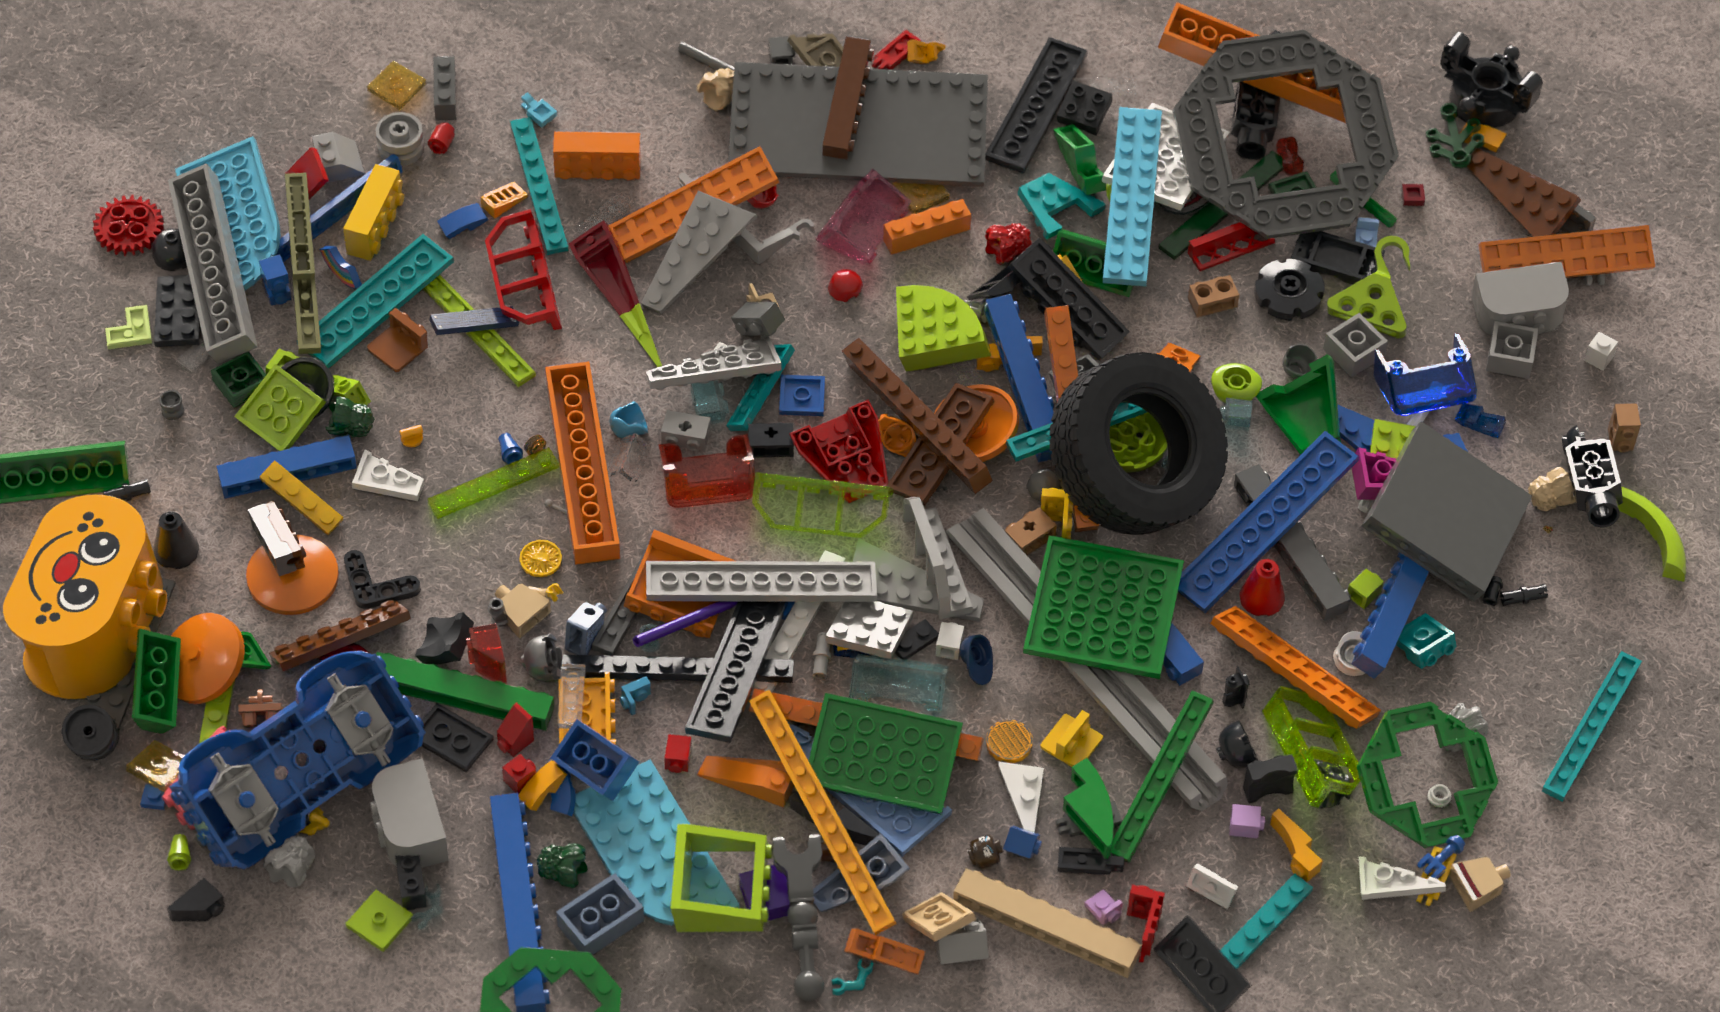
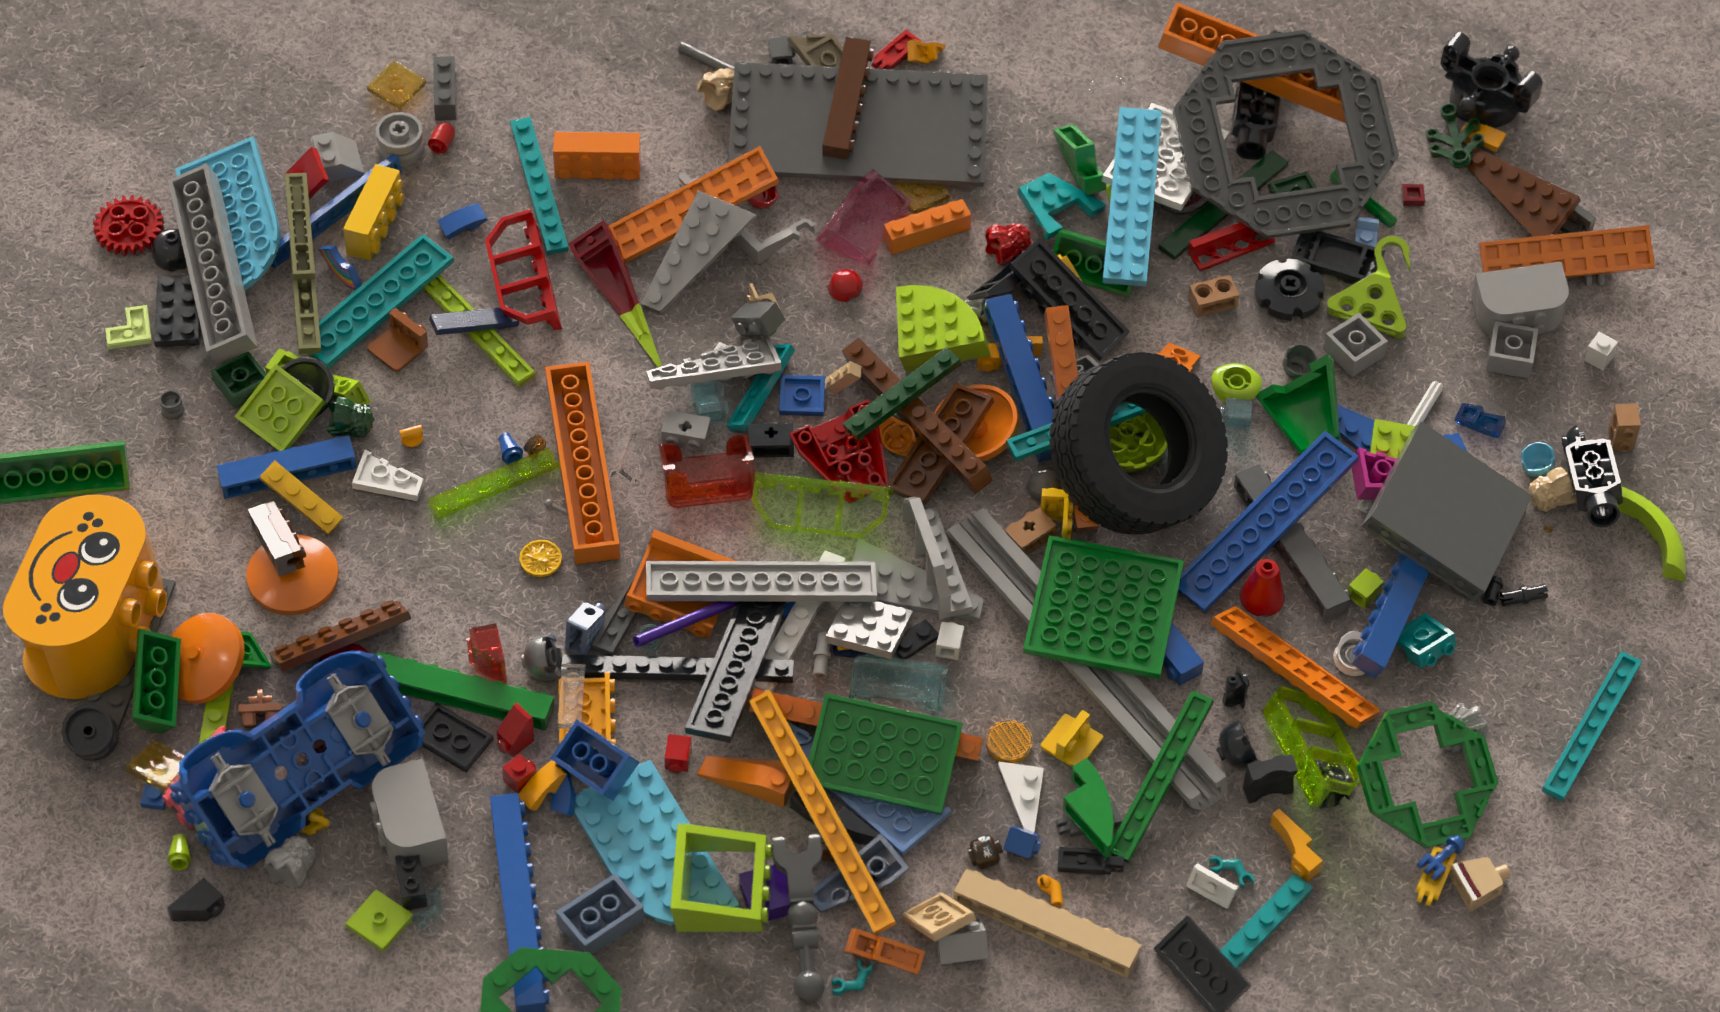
black pin [103,479,151,501] -> none
black cone [153,511,199,569] -> none
blue brick [259,254,292,306] -> none
black beam [344,550,421,609] -> none
black brick [415,612,474,665] -> none
light orange slope [480,182,528,219] -> none
tan torso [488,583,564,639] -> none
medium azure plate [521,92,557,128] -> none
dark green hair [536,843,588,888] -> none
dark azure hair [609,401,648,439] -> none
dark azure bracket [619,676,651,715] -> none
dark blue cap [959,634,993,685] -> none
black plate [985,37,1088,174] -> none
black brick [1057,80,1112,136] -> none
lavender bracket [1085,889,1123,926] -> none
red plate [1126,884,1165,963] -> none
lavender brick [1229,804,1265,838] -> none
clear red piece [1276,136,1304,176] -> none
white wing [1359,856,1446,900] -> none
clear blue windscreen [1374,333,1477,416] -> none
white plate [1427,784,1451,807] -> none
none -> tan piece [825,361,862,394]
none -> dark green plate [843,348,961,441]
none -> light orange arm [1037,875,1063,907]
none -> teal arm [1209,856,1255,889]
none -> medium azure hair [1521,442,1556,477]

